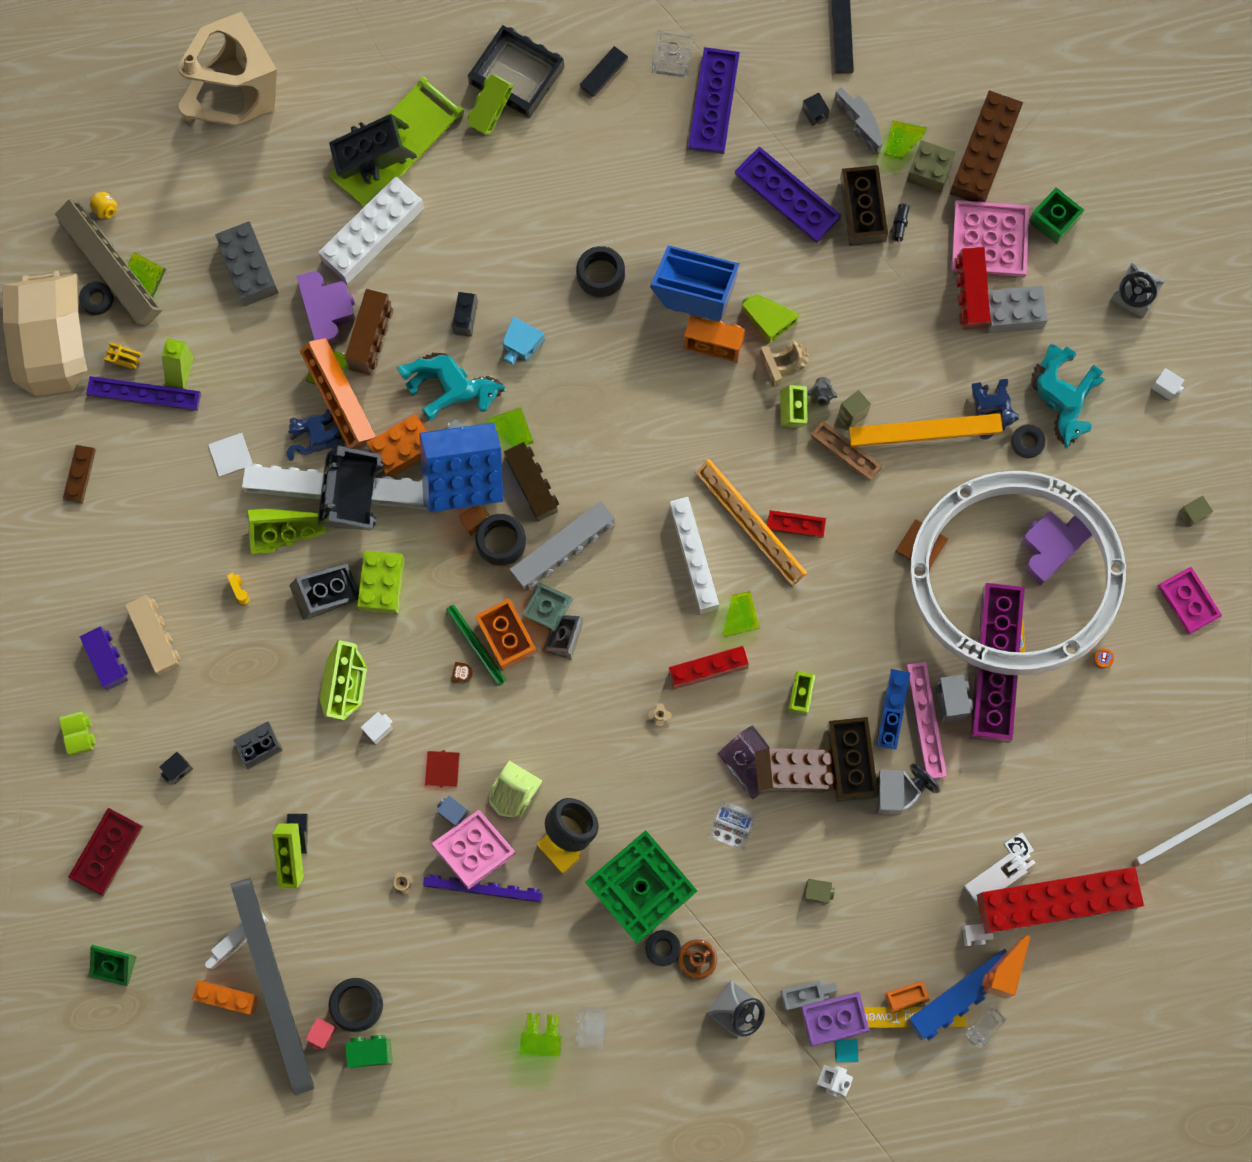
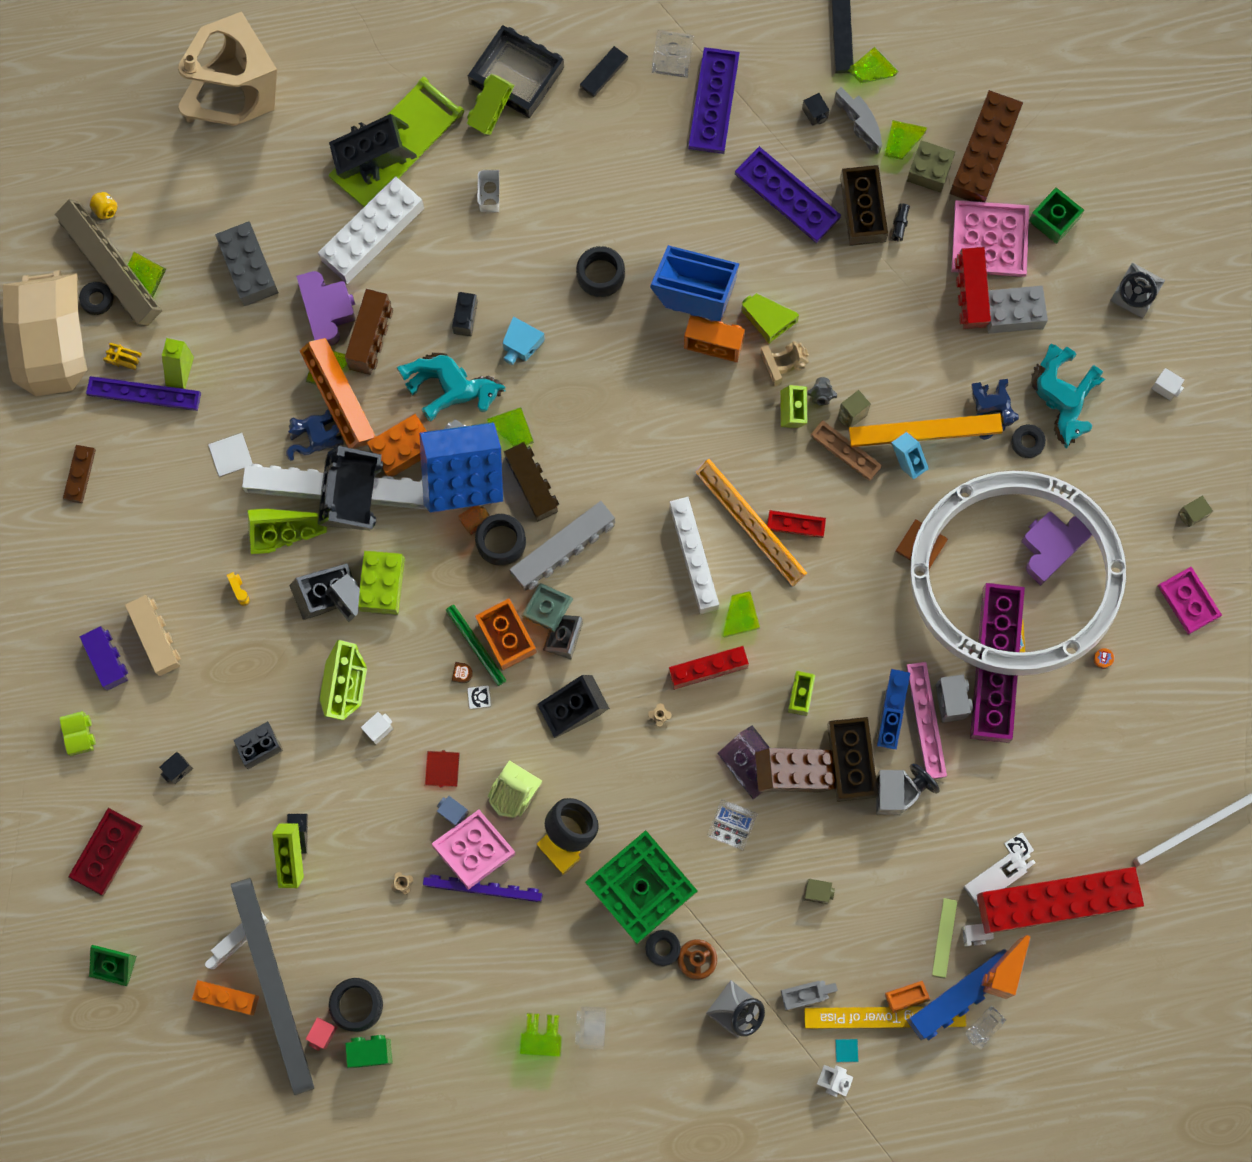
medium lavender tile [801,992,870,1047] -> none
none -> slope [325,574,360,622]
none -> white sticker [468,686,491,709]
none -> white piece [478,170,499,212]
none -> black slope [537,675,610,738]
none -> clear neon green wing [848,47,899,83]
none -> medium azure brick [891,432,929,479]
none -> yellowish green sticker [932,898,957,978]

